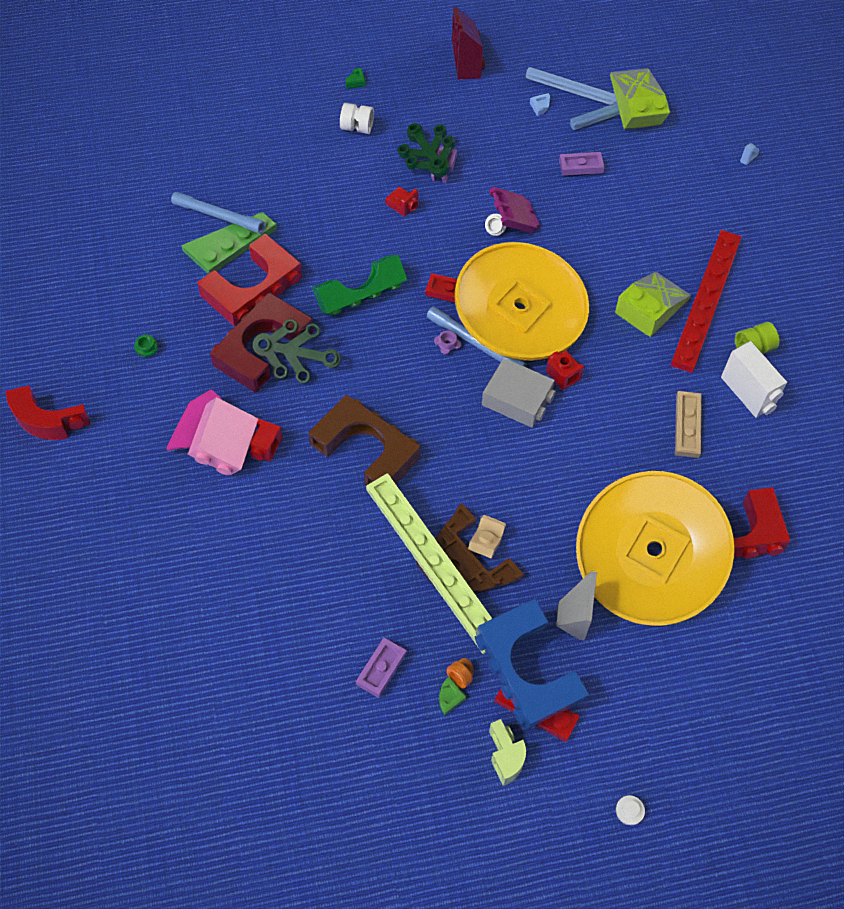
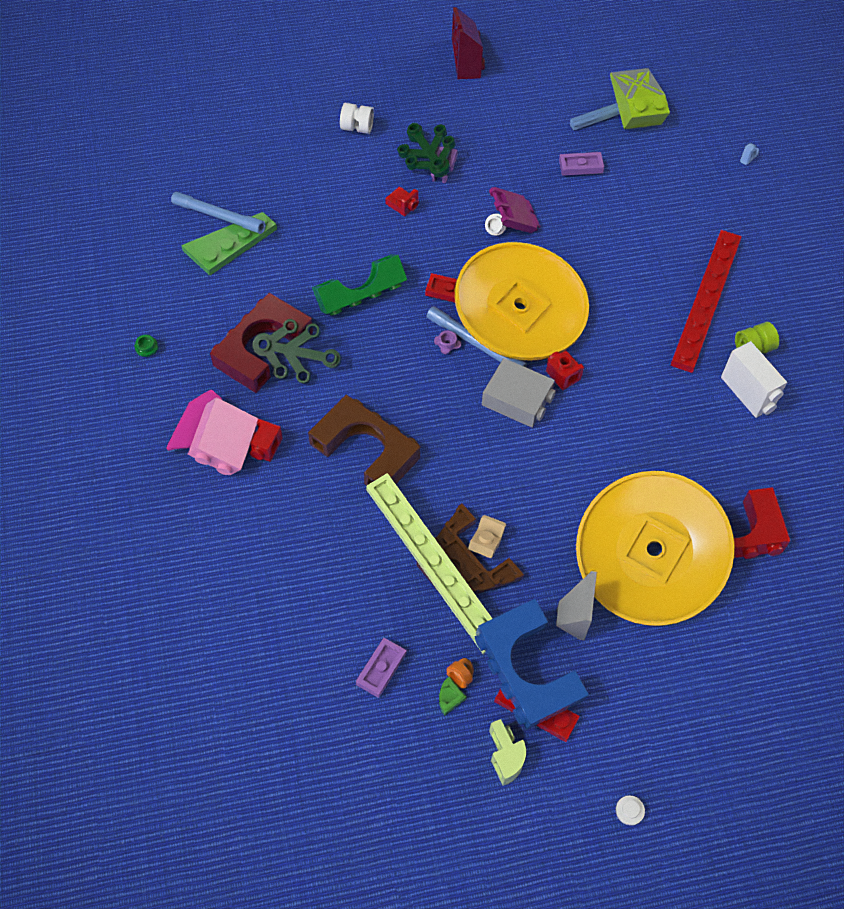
red arch [5,385,90,440] -> none
red arch [197,234,302,327] -> none
green tile [346,67,366,89] -> none
medium blue axle [526,67,617,105] -> none
light blue tile [530,93,550,117] -> none
lime slope [615,272,691,337] -> none
tan tile [675,391,701,458] -> none

